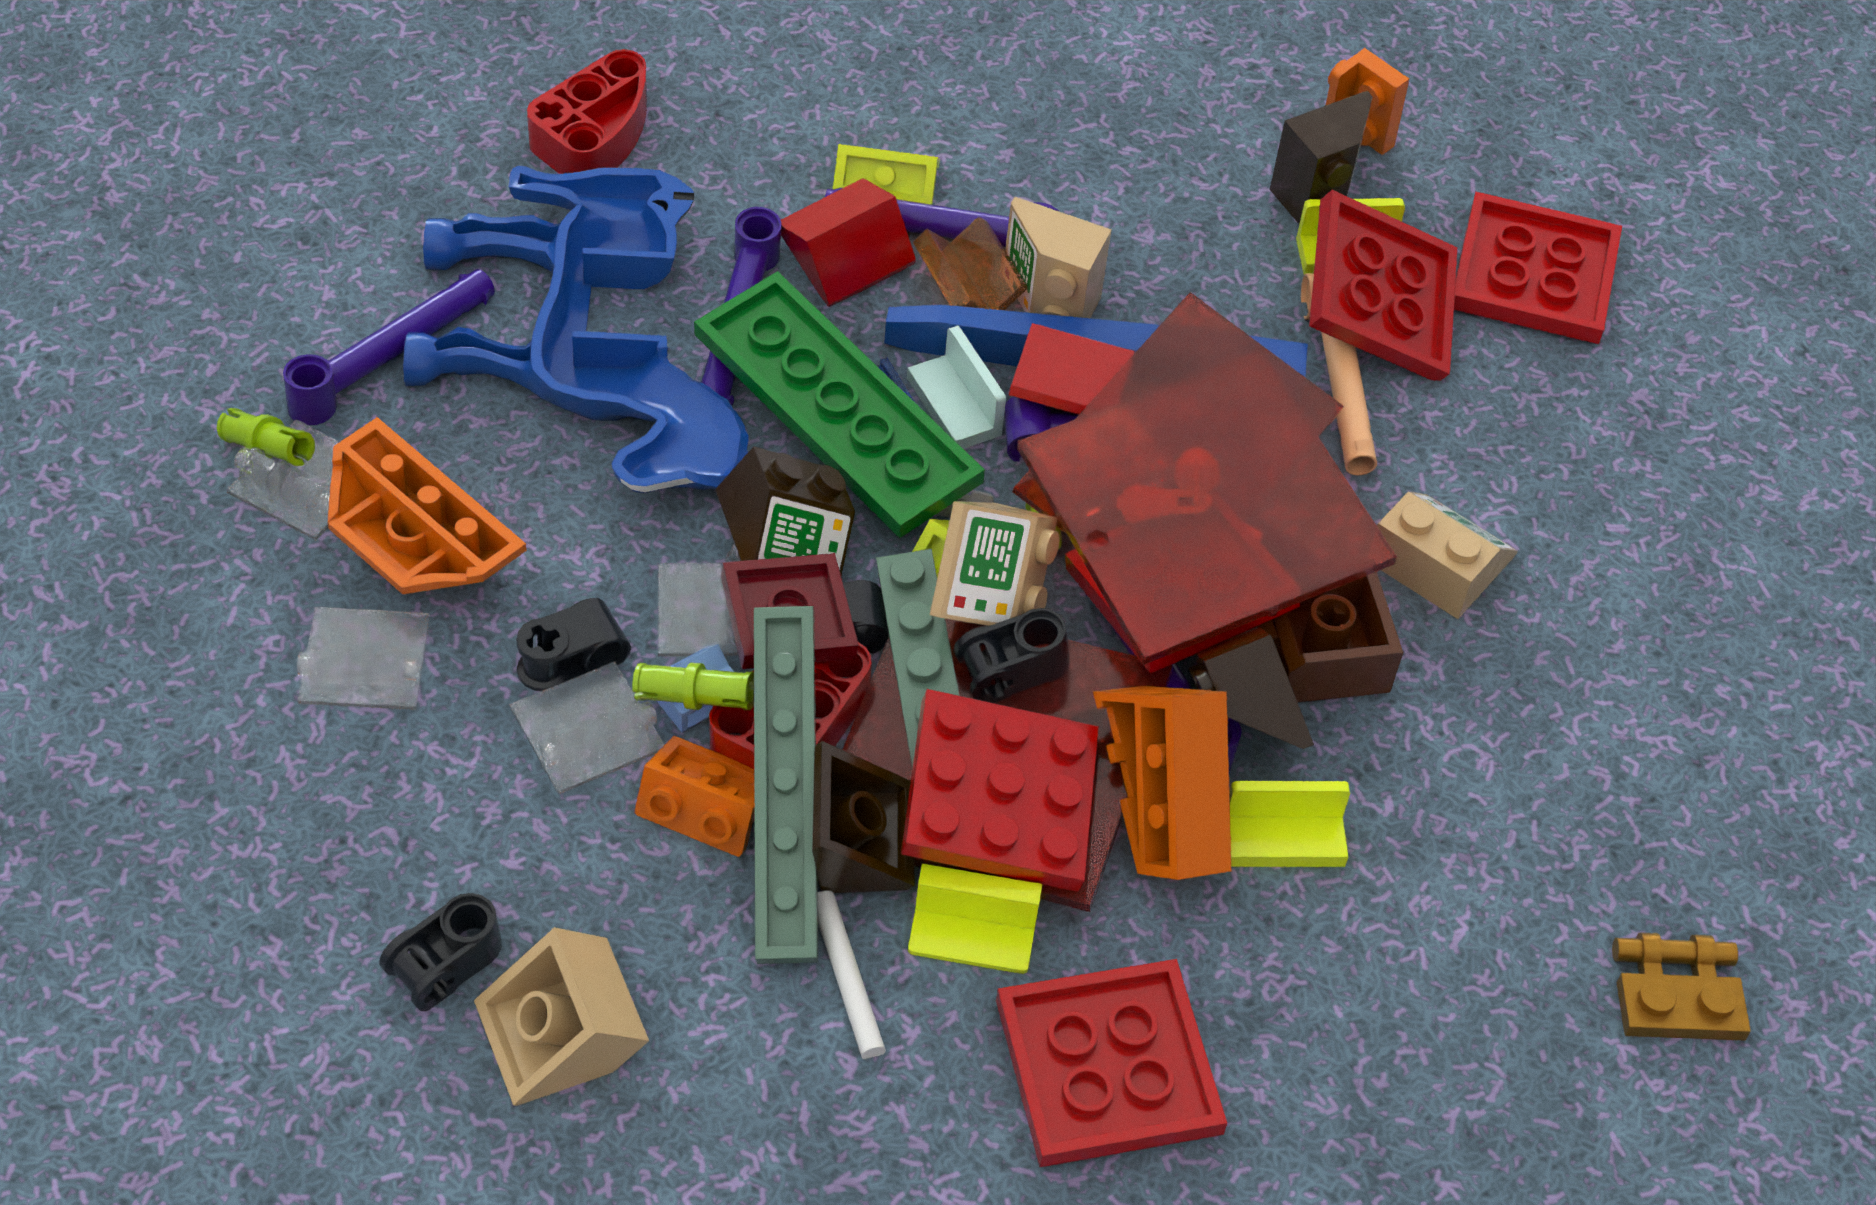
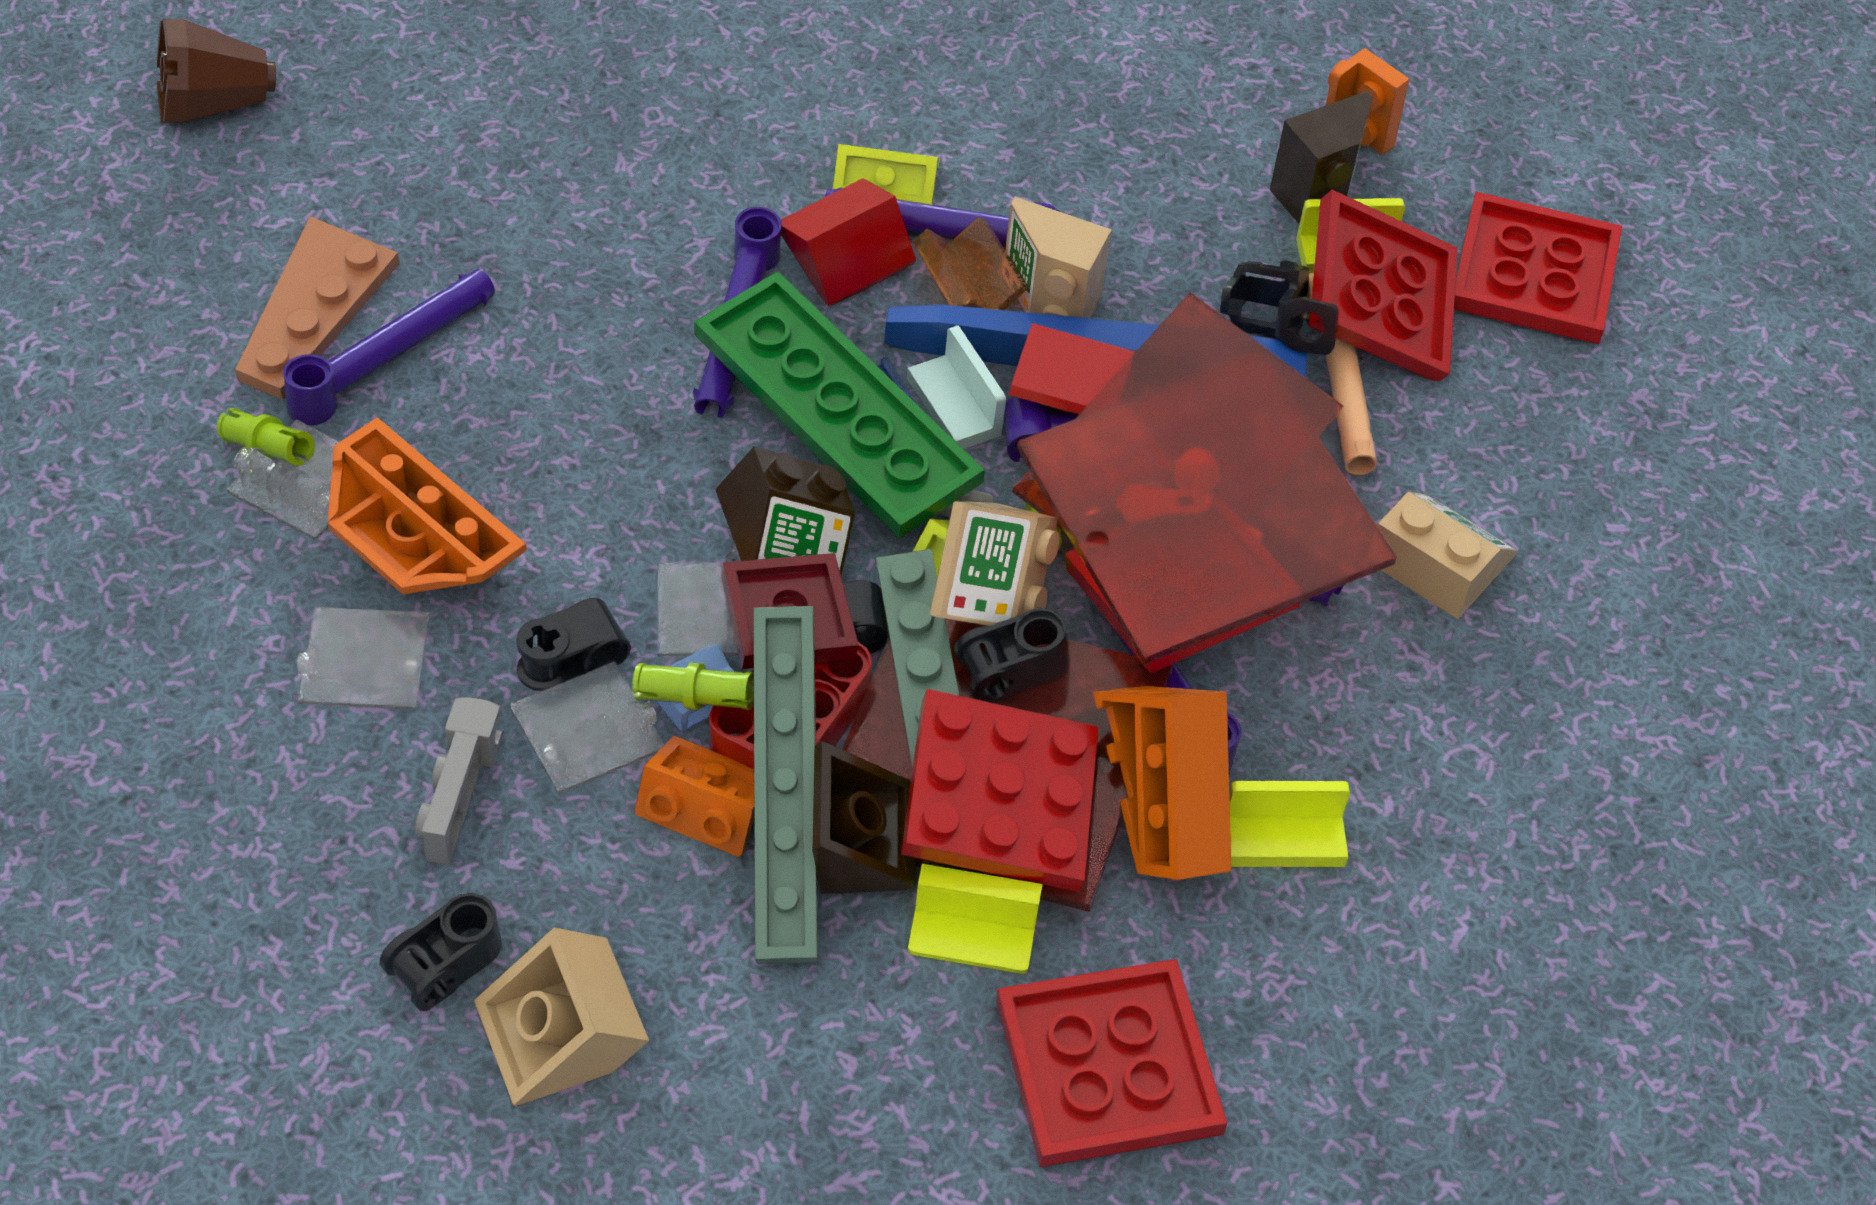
blue animal [403,166,749,494] -> none
red beam [527,49,647,174] -> none
white bar [818,891,886,1059] -> none
dark brown slope [1188,626,1314,749] -> none
reddish brown hinge [1258,562,1403,702] -> none
pearl gold plate [1612,933,1751,1041] -> none
none -> reddish brown cone [157,18,276,123]
none -> nougat wing [235,216,399,400]
none -> light grey plate [415,697,504,865]
none -> black piece [1220,260,1339,355]

